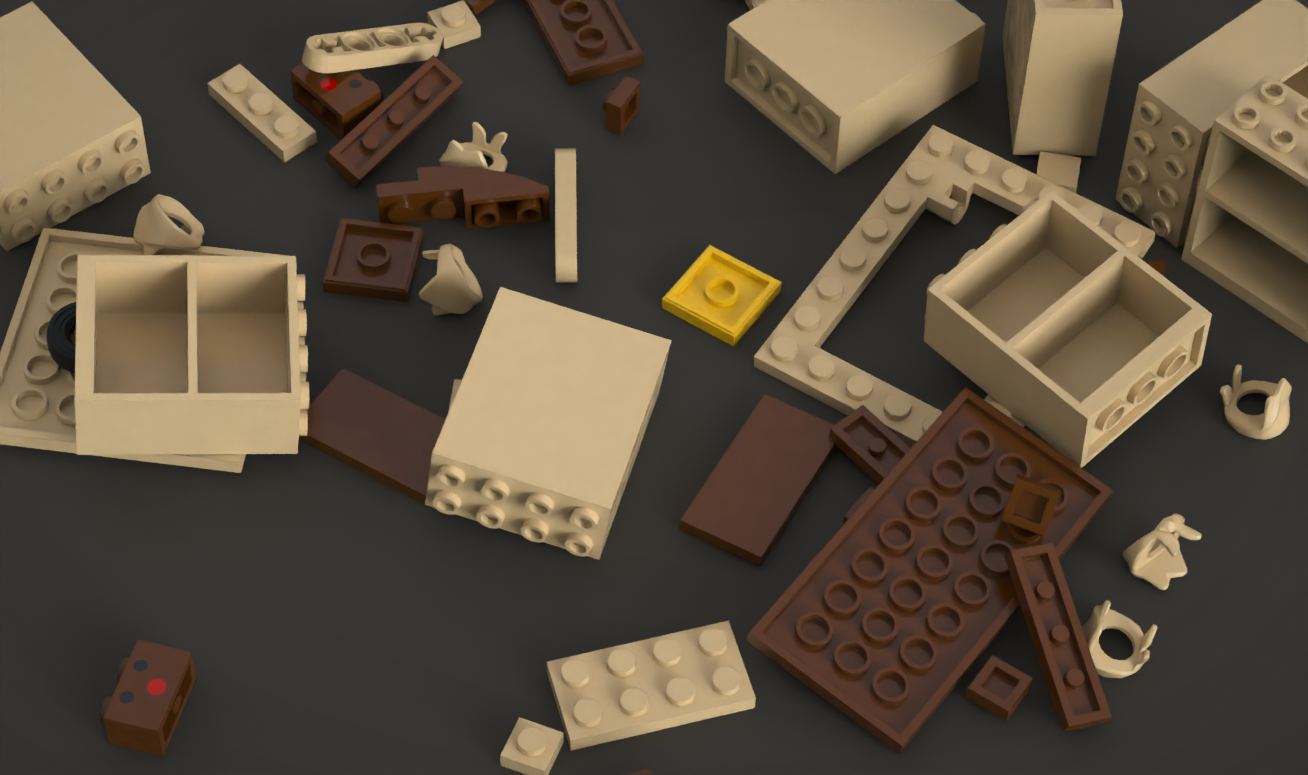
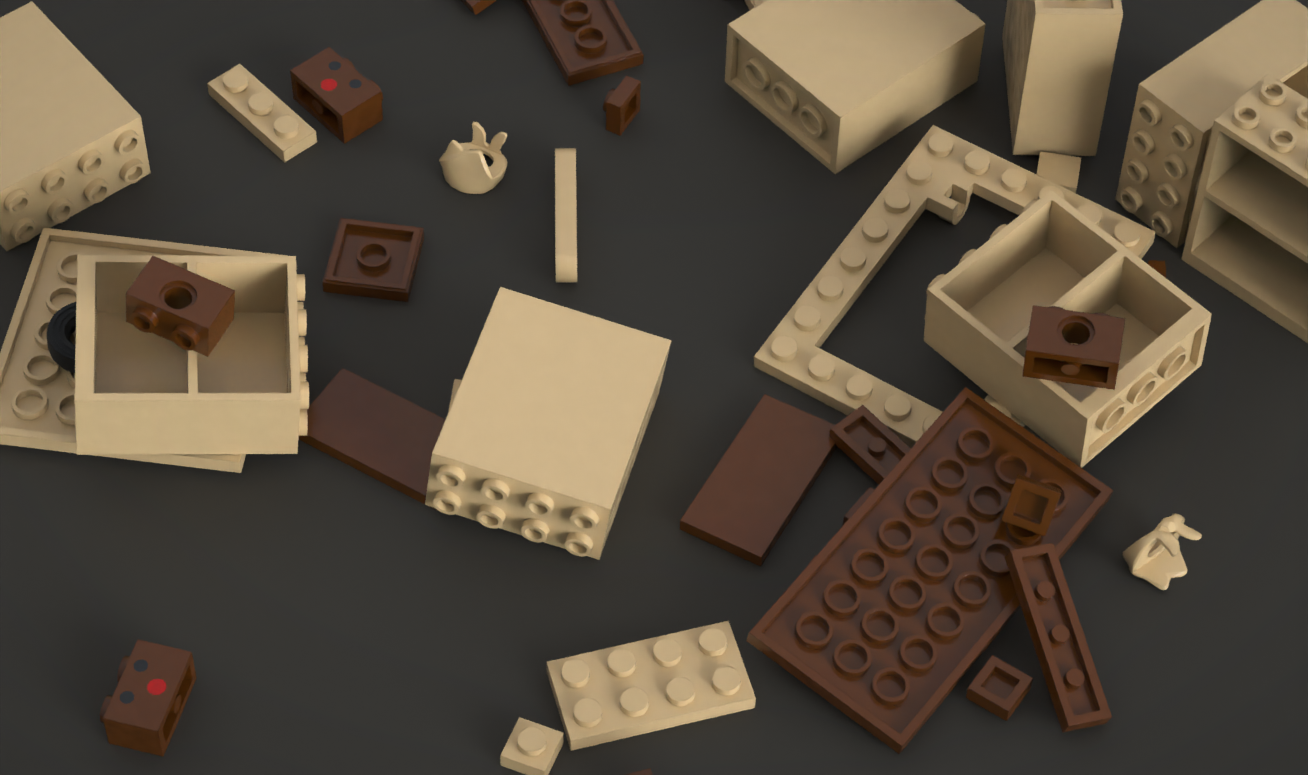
tan piece [133,194,205,255] -> none
tan beam [302,23,443,73] -> none
reddish brown plate [325,55,464,188] -> none
reddish brown slope [376,166,550,229] -> none
tan piece [419,244,483,315] -> none
tan plate [427,0,481,49] -> none
yellow tile [662,245,782,347] -> none
tan piece [1082,600,1158,678] -> none
tan piece [1220,364,1292,440] -> none
none -> reddish brown brick [126,256,235,357]
none -> reddish brown brick [1023,305,1125,390]

